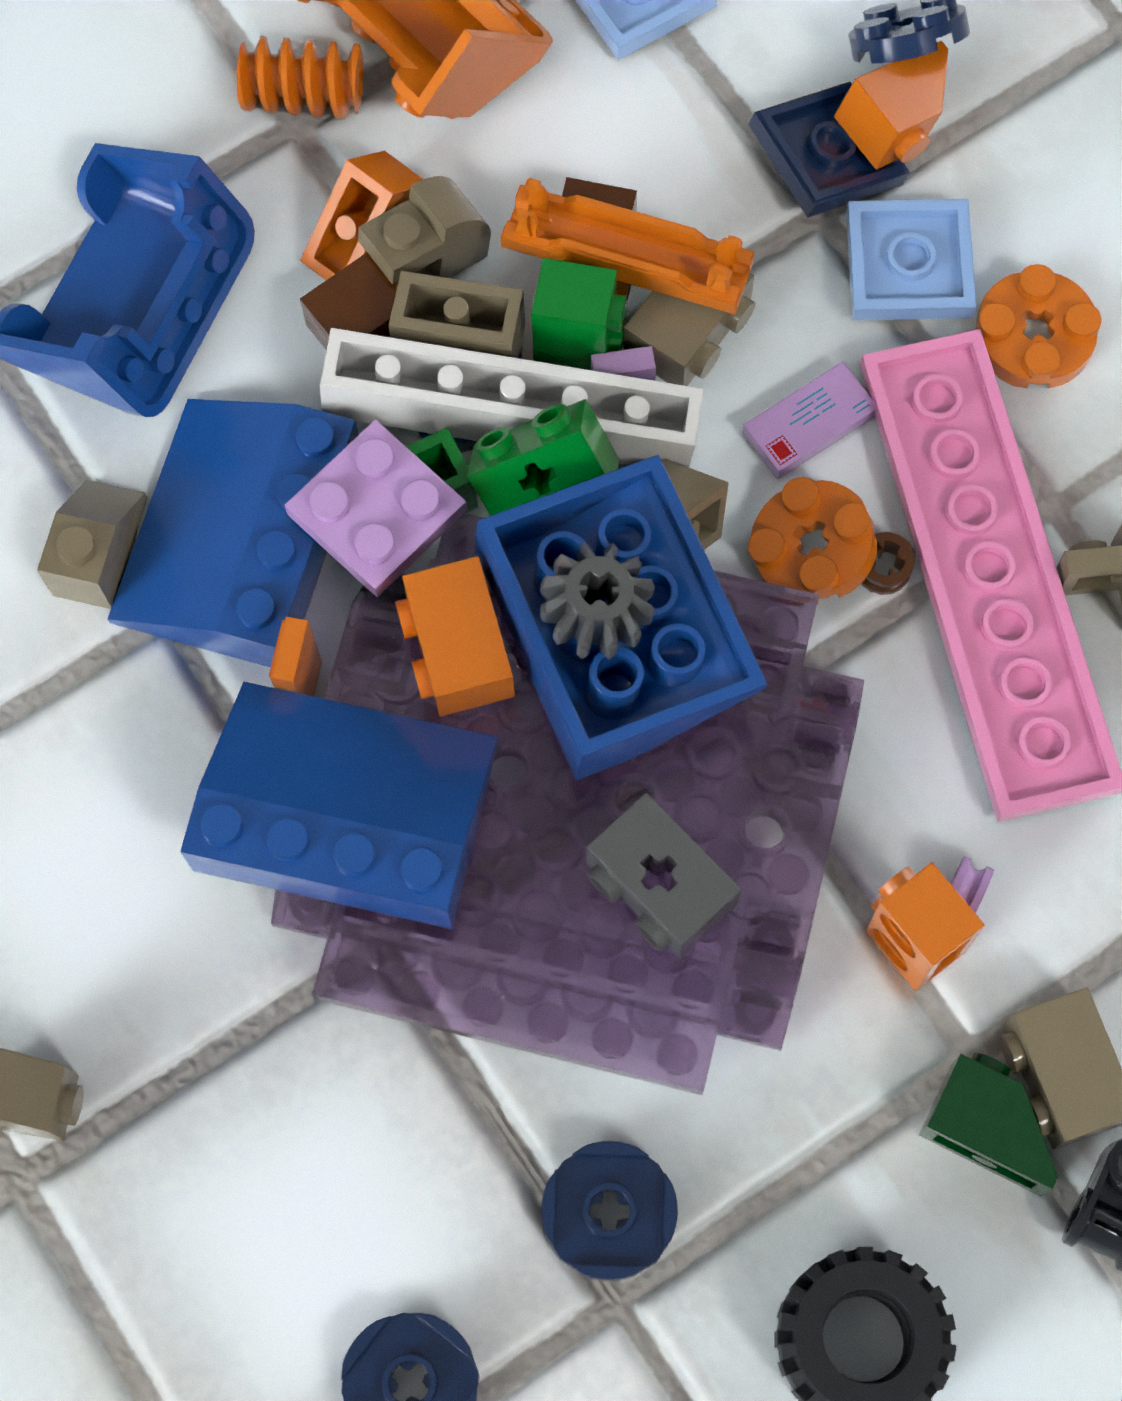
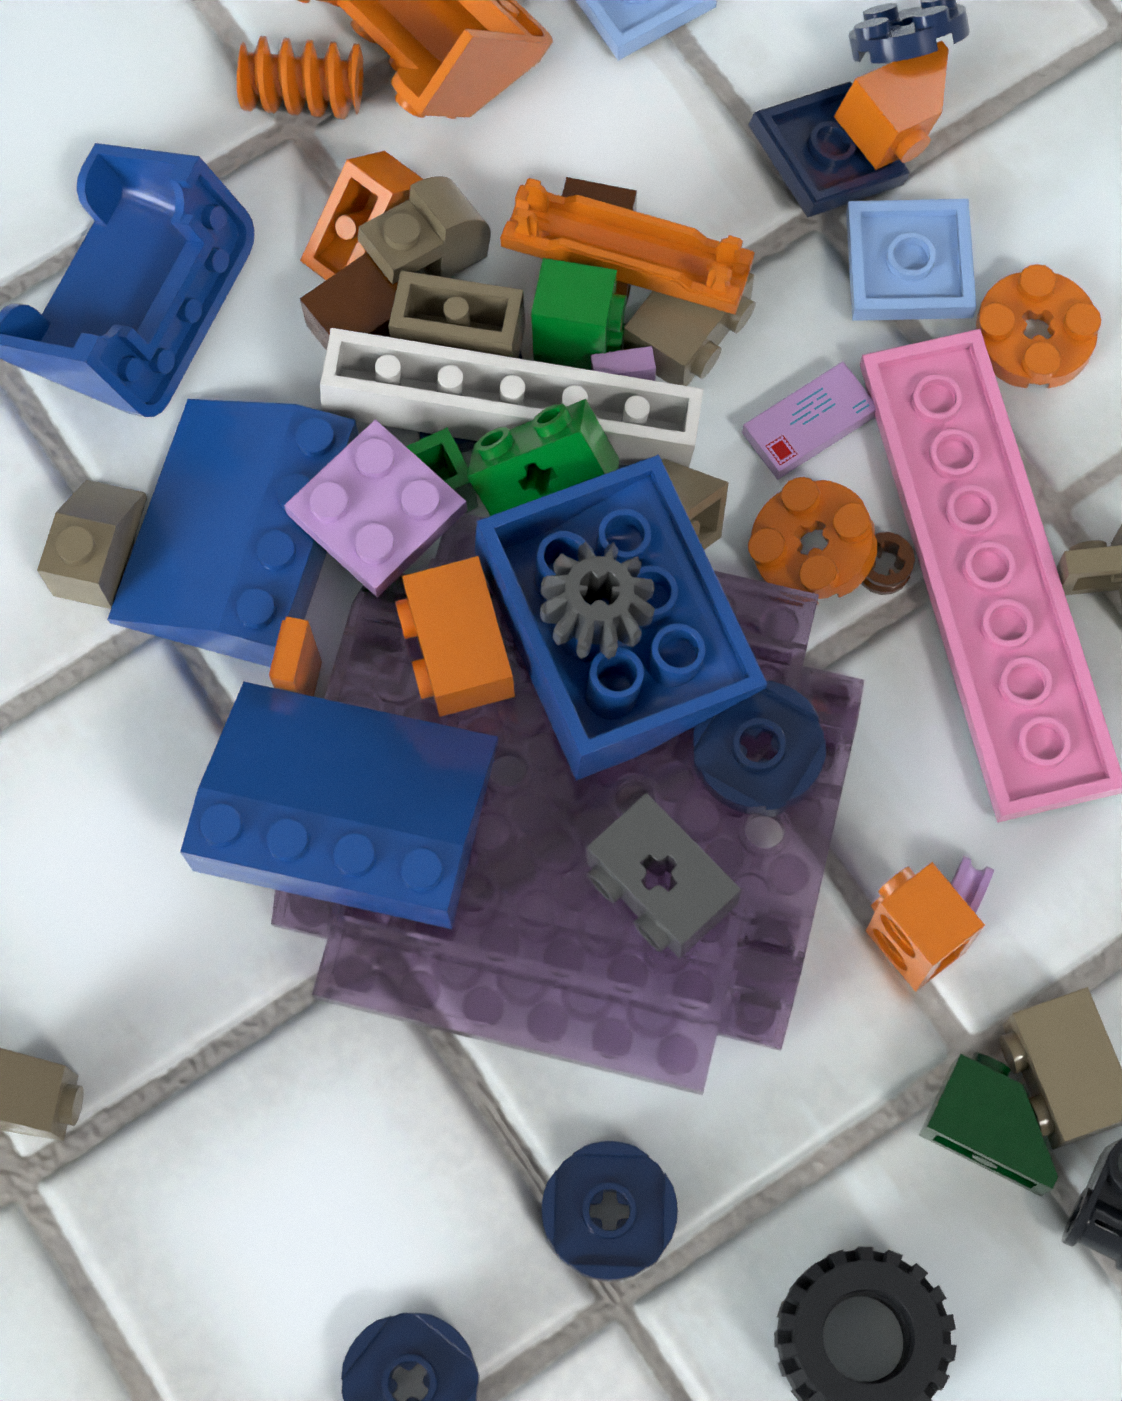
none -> dark blue plate [693,680,826,817]

